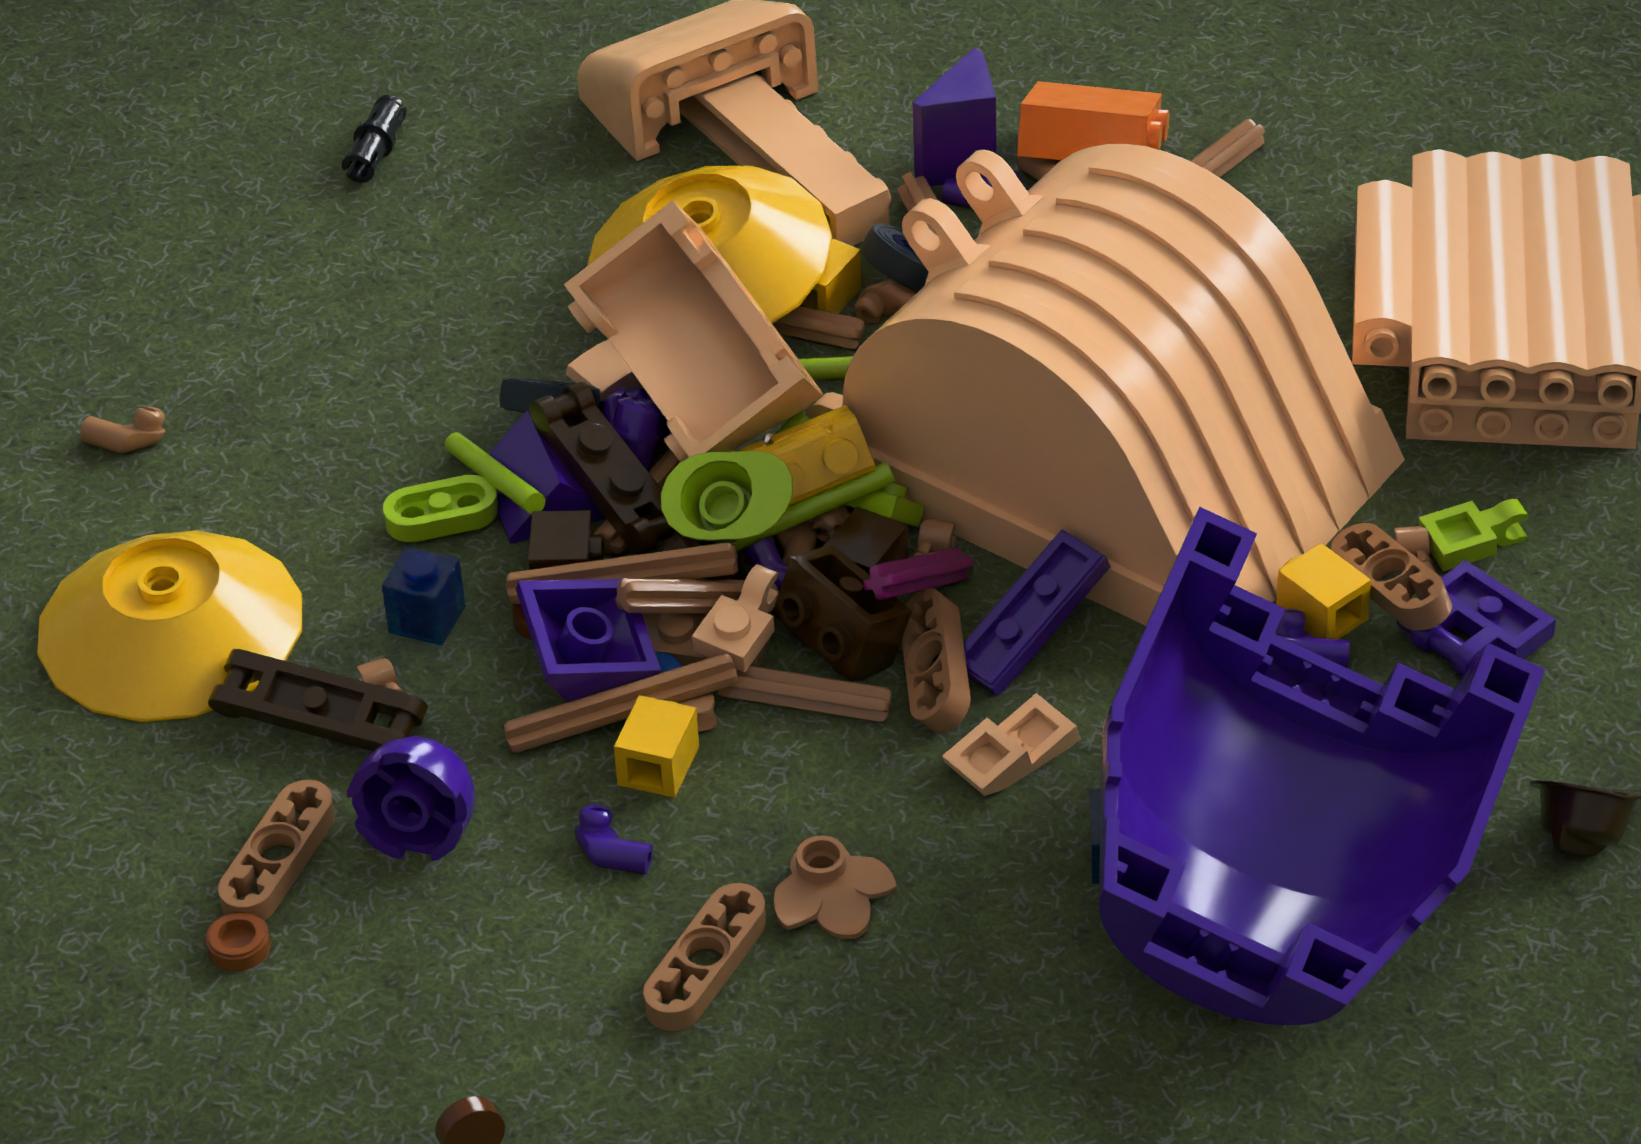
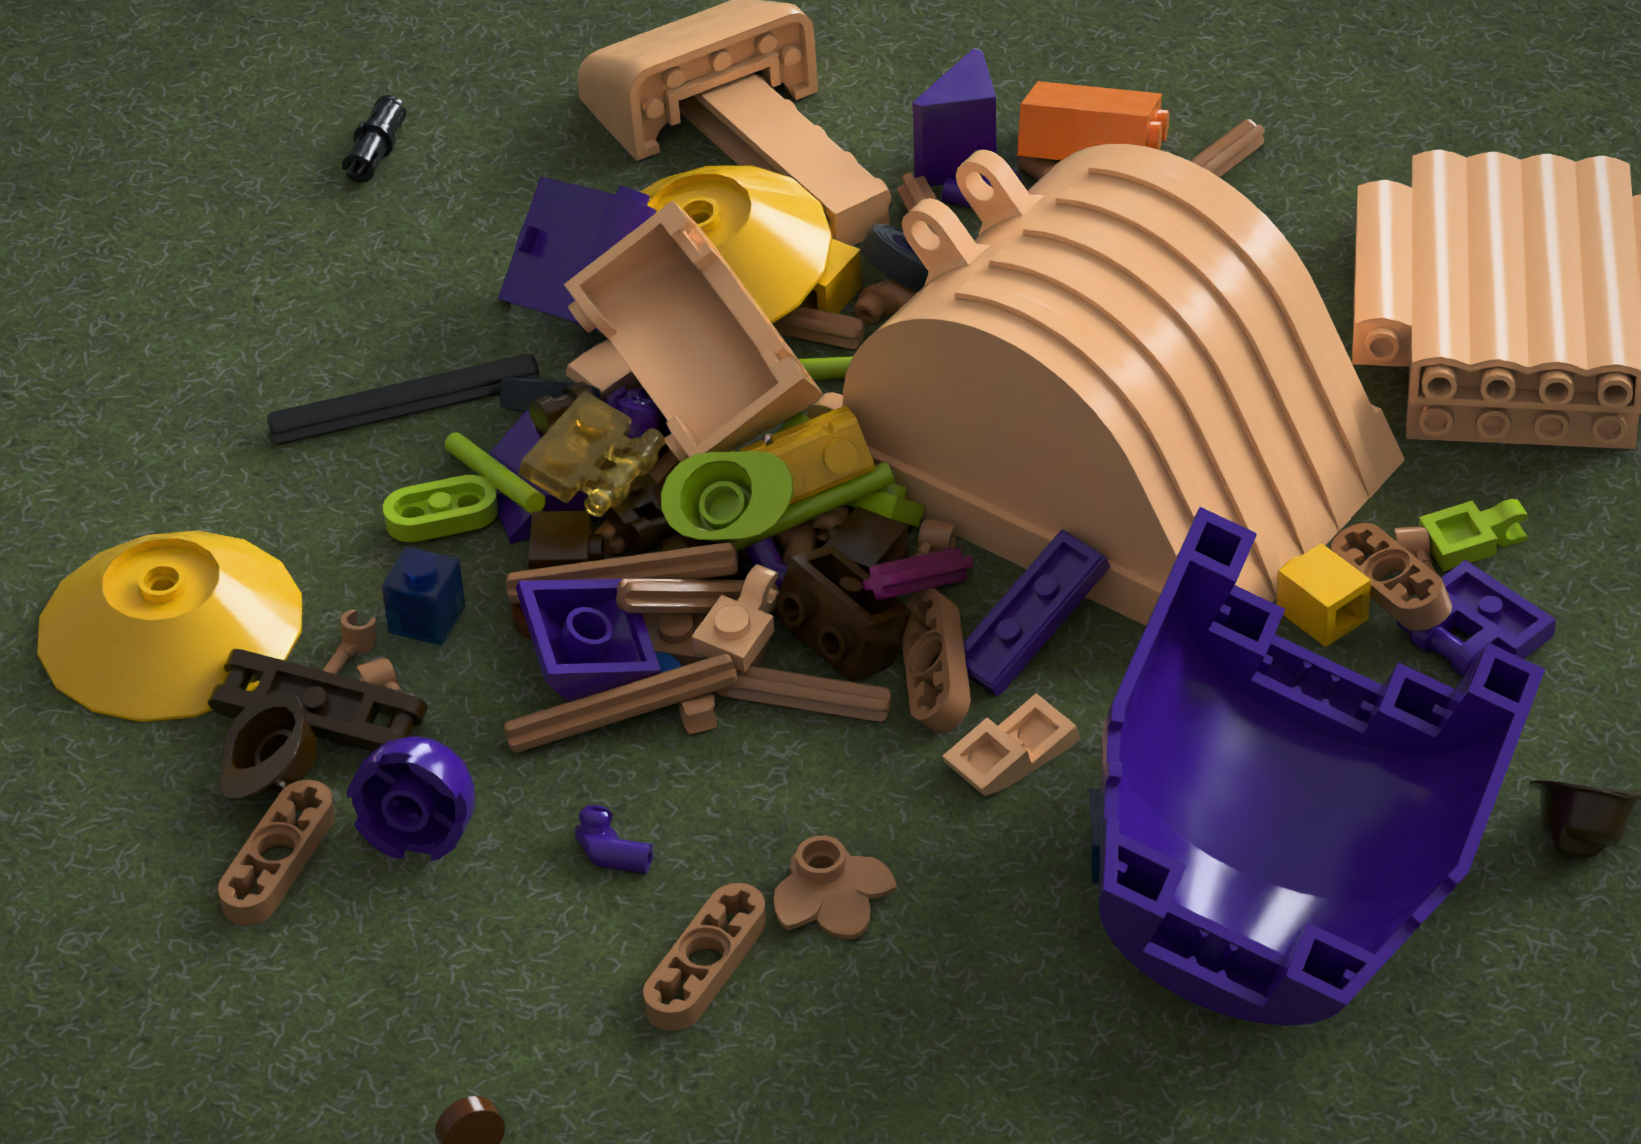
medium nougat arm [80,406,166,454] -> none
dark orange tile [205,912,271,971] -> none
yellow brick [614,695,699,798] -> none
dark purple arm [1275,609,1350,669] -> none
none -> dark brown piece [220,690,318,800]
none -> black axle [267,353,540,445]
none -> medium nougat hand [322,610,376,674]
none -> dark purple door [498,176,657,332]
none -> clear yellow plate [519,390,665,517]

